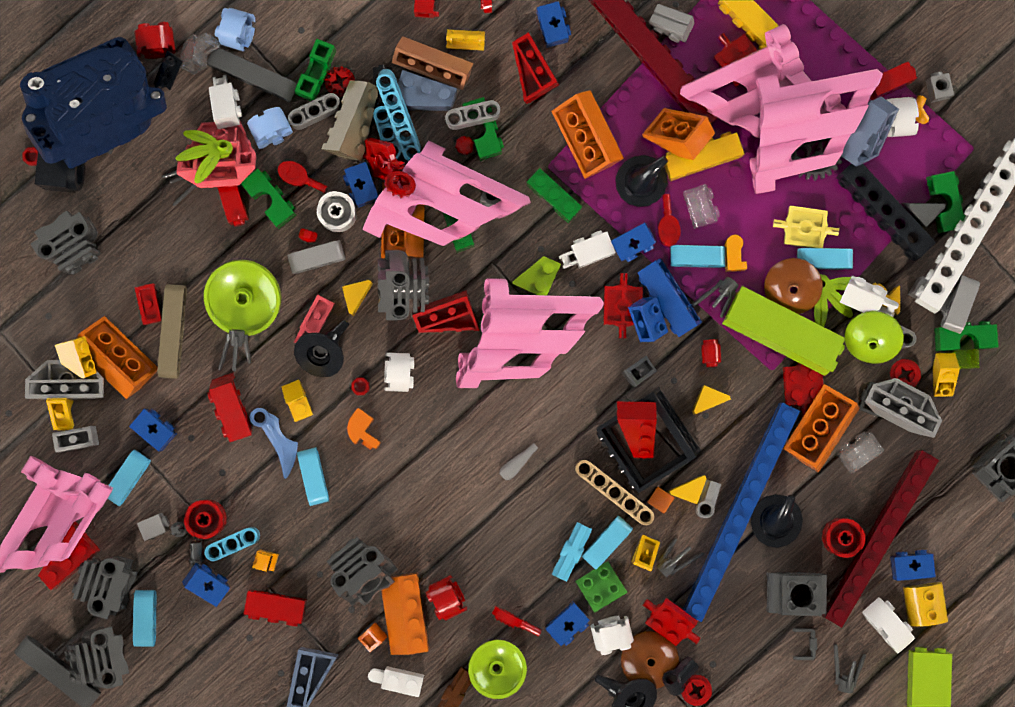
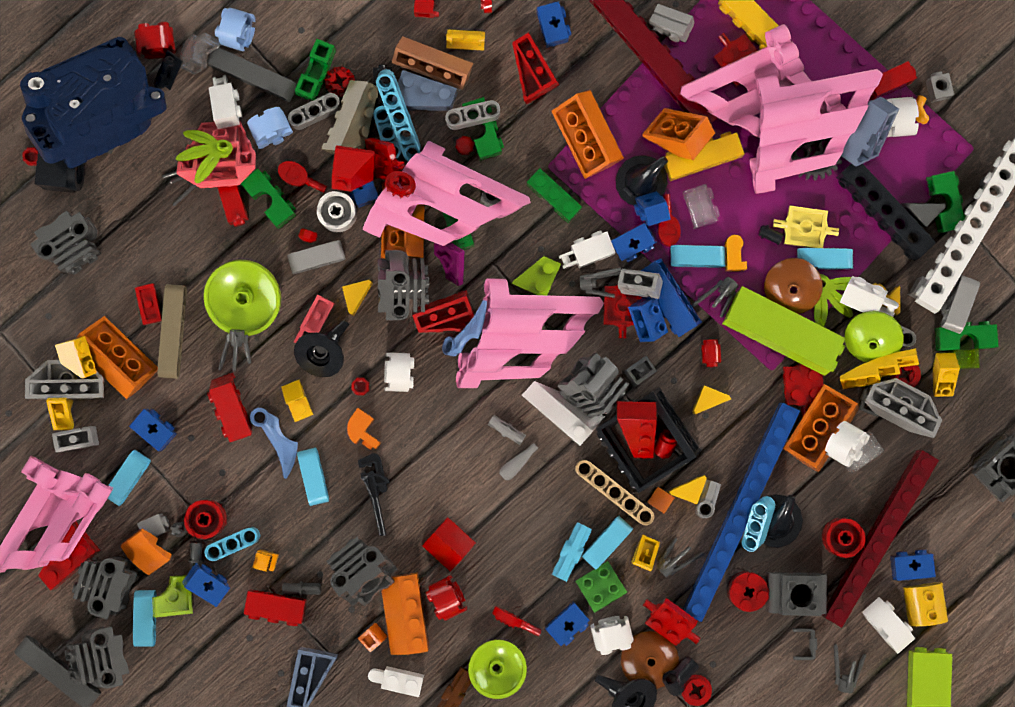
none -> orange slope [121,528,172,575]
none -> lime tile [152,575,193,618]
none -> dark grey axle [282,581,322,597]
none -> red slope [332,145,375,192]
none -> black piece [358,453,390,537]
none -> red slope [422,517,476,572]
none -> magenta tile [434,242,464,286]
none -> medium blue piece [442,300,487,356]
none -> light grey pin [488,415,526,445]
none -> white wedge [522,381,604,446]
none -> dark grey piece [557,353,628,418]
none -> dark grey plant [580,268,621,298]
none -> light grey brick [618,269,663,299]
none -> blue brick [634,191,671,226]
none -> red brick [654,429,677,459]
none -> red brick [727,571,769,612]
none -> medium azure beam [742,496,775,552]
none -> black pin [758,225,784,245]
none -> white brick [825,421,870,467]
none -> yellow slope [840,348,919,389]

